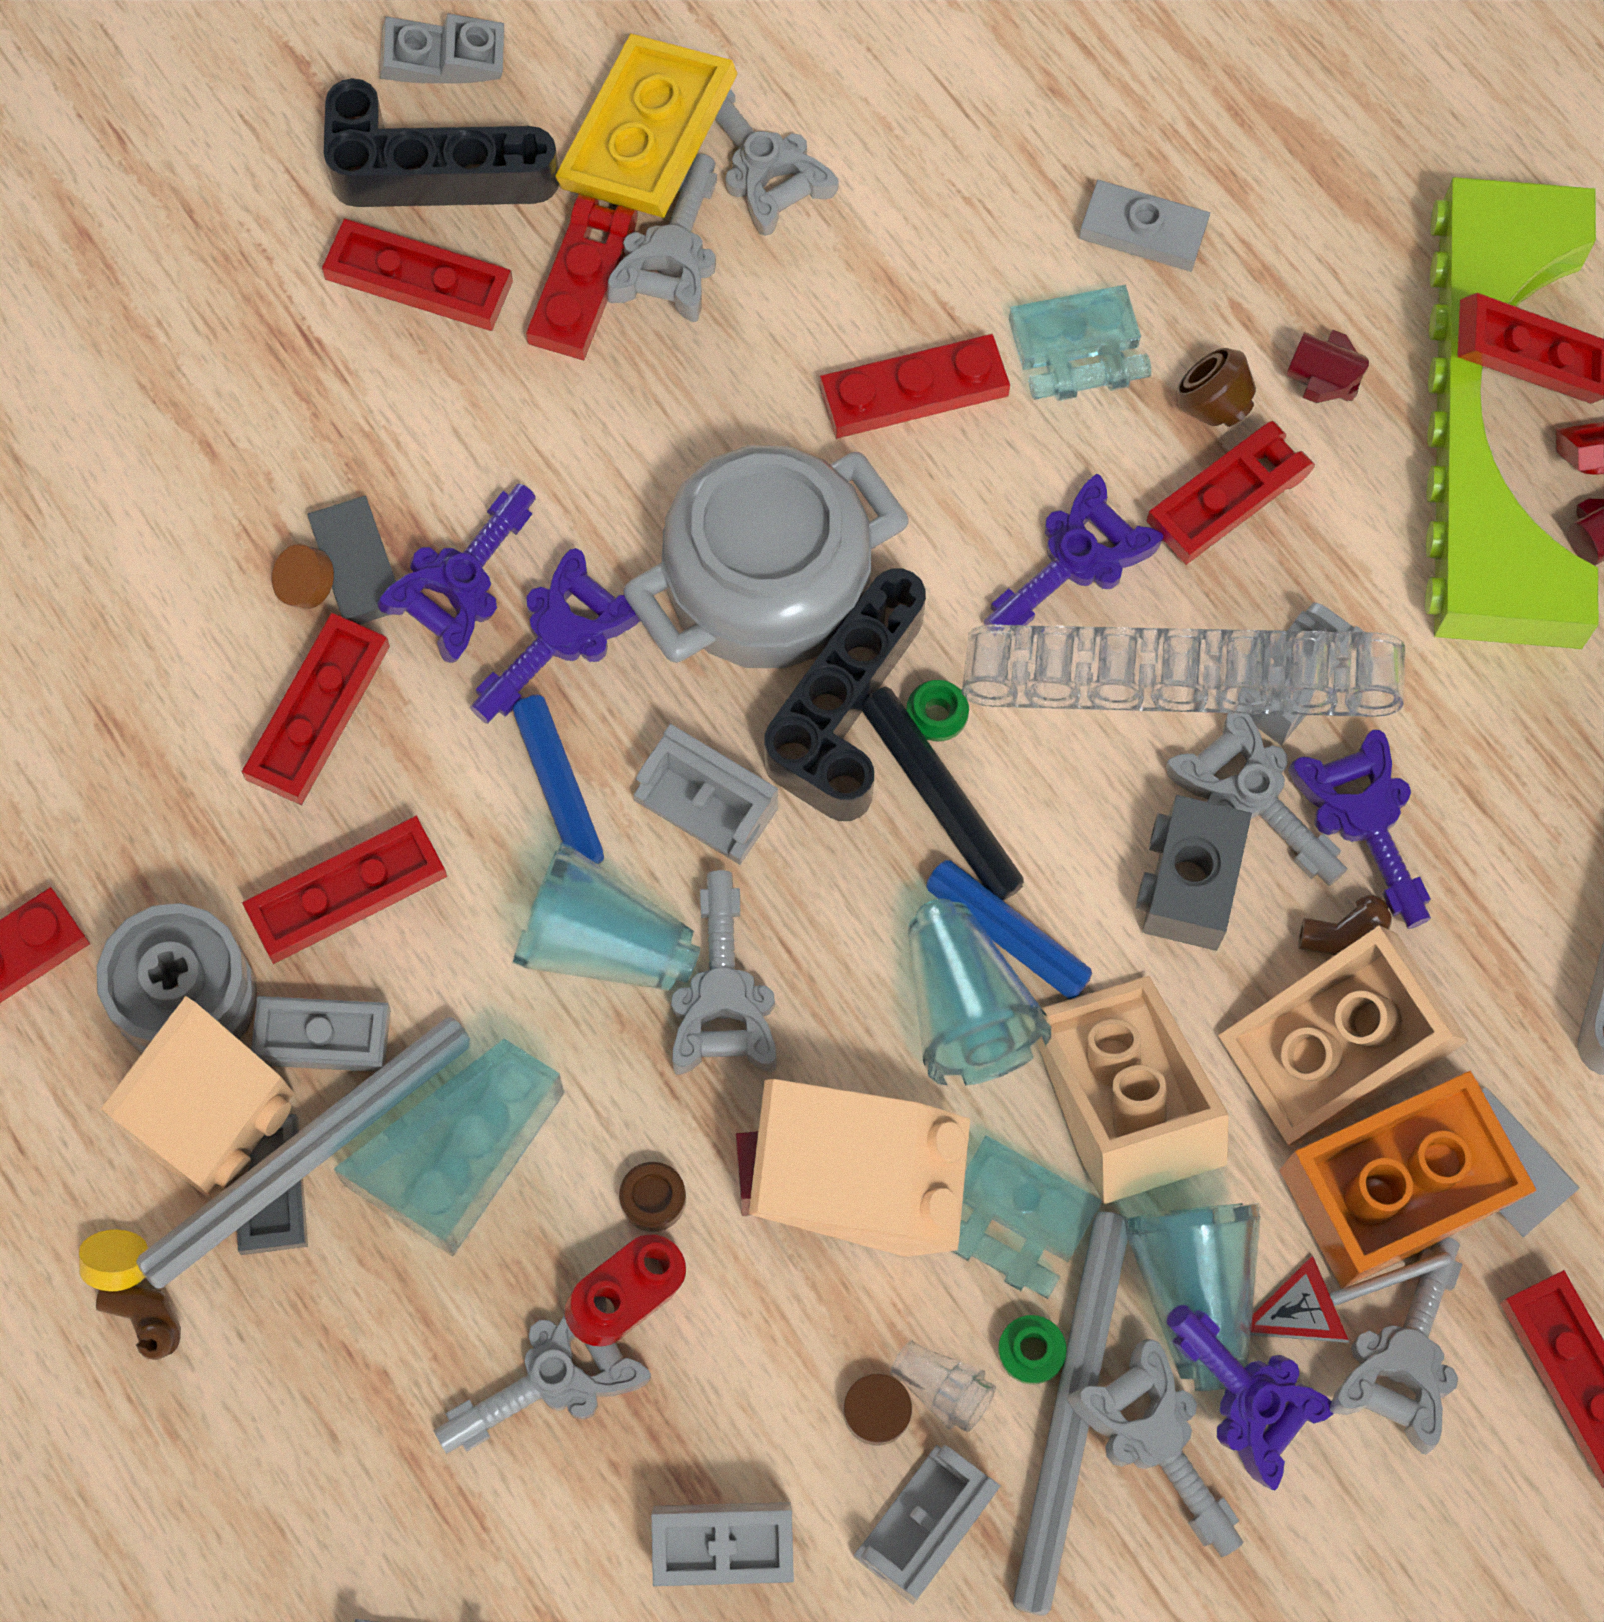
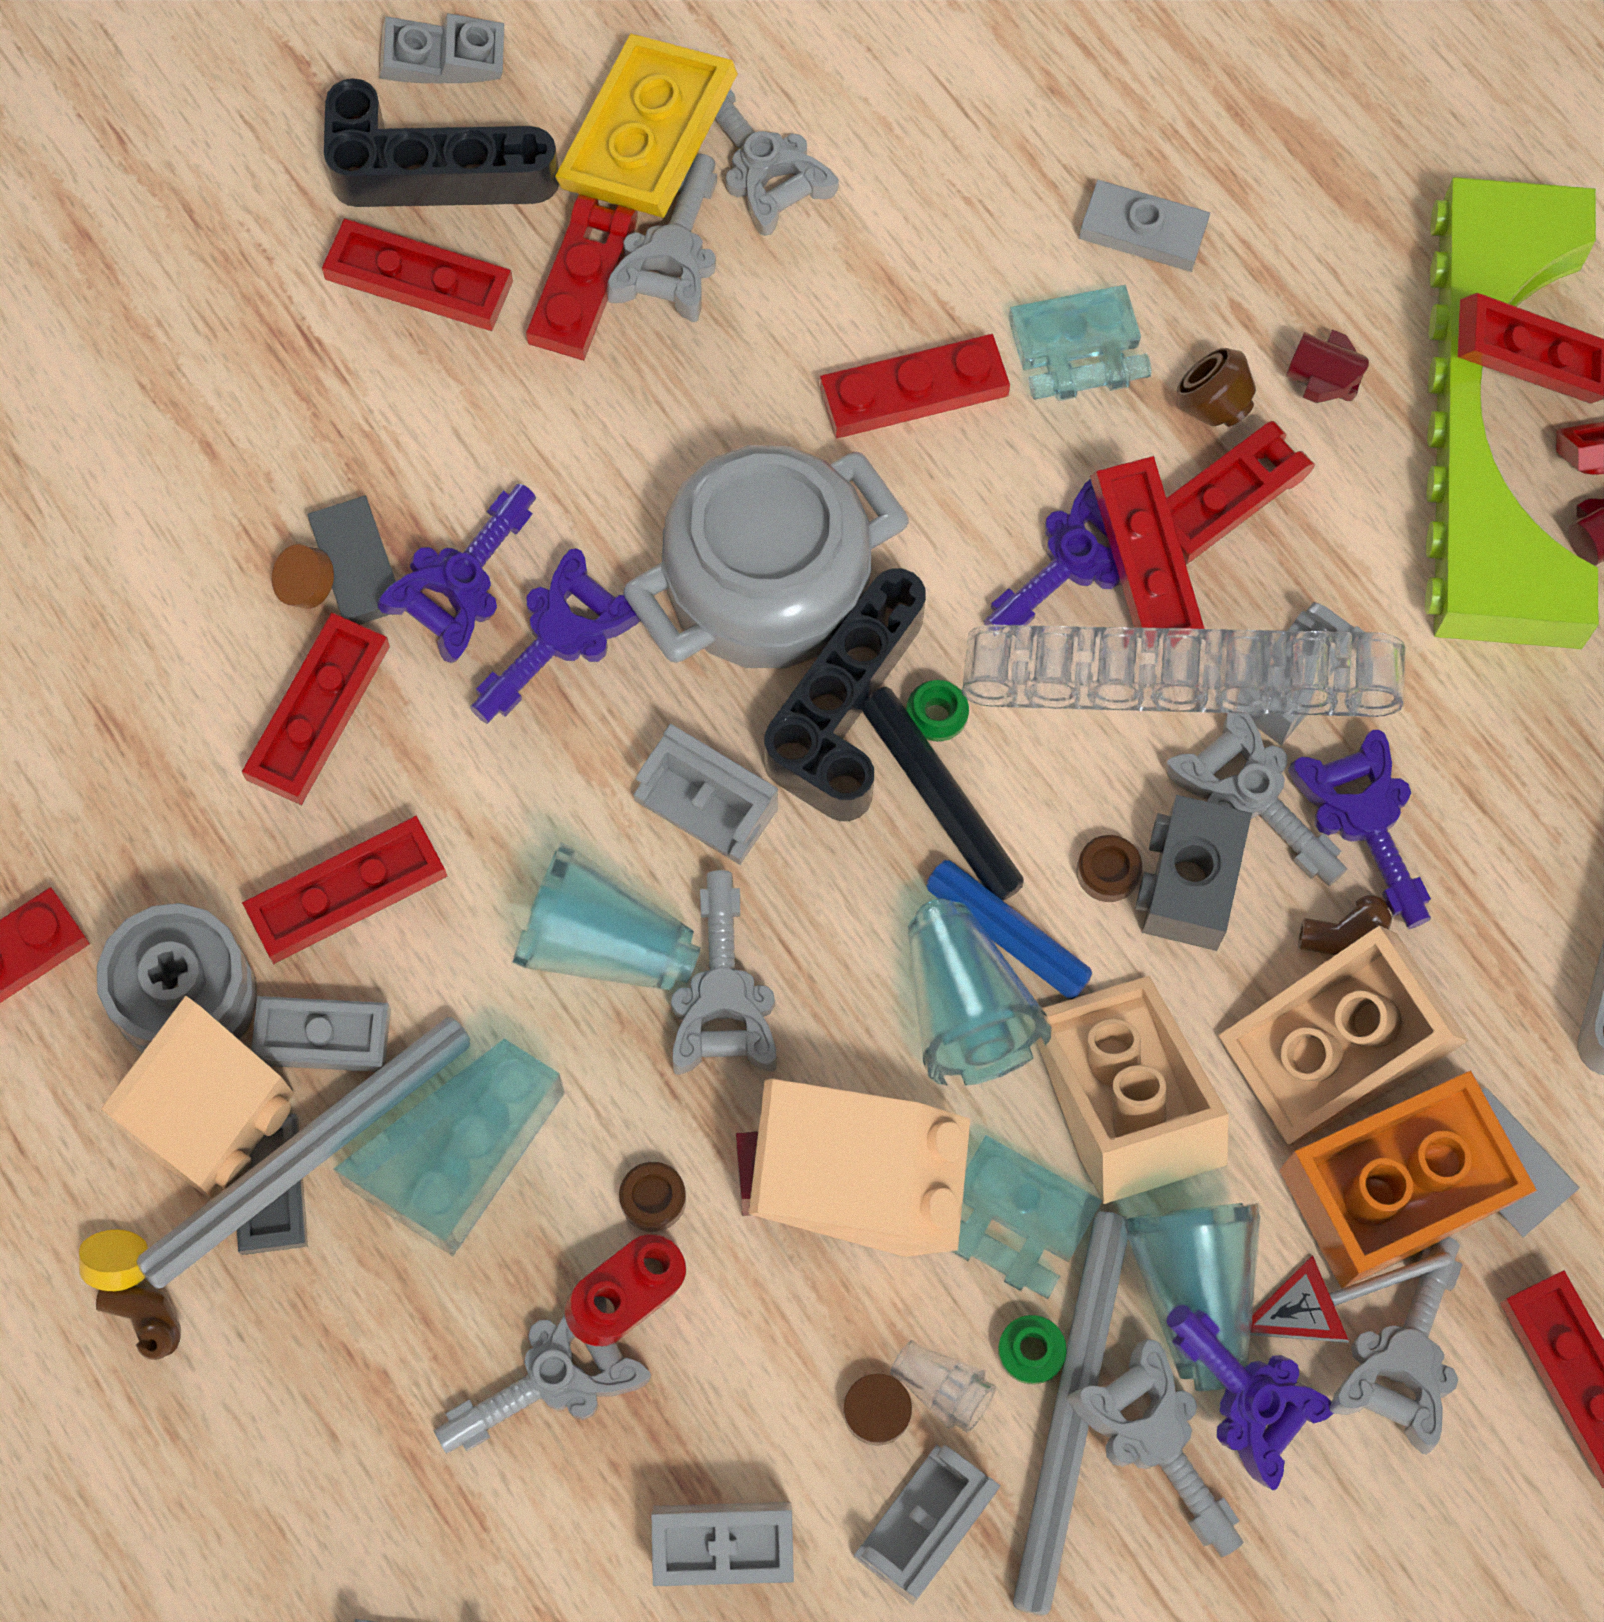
blue axle [513,694,604,871] -> none
none -> reddish brown tile [1076,835,1142,902]
none -> red plate [1090,456,1206,654]

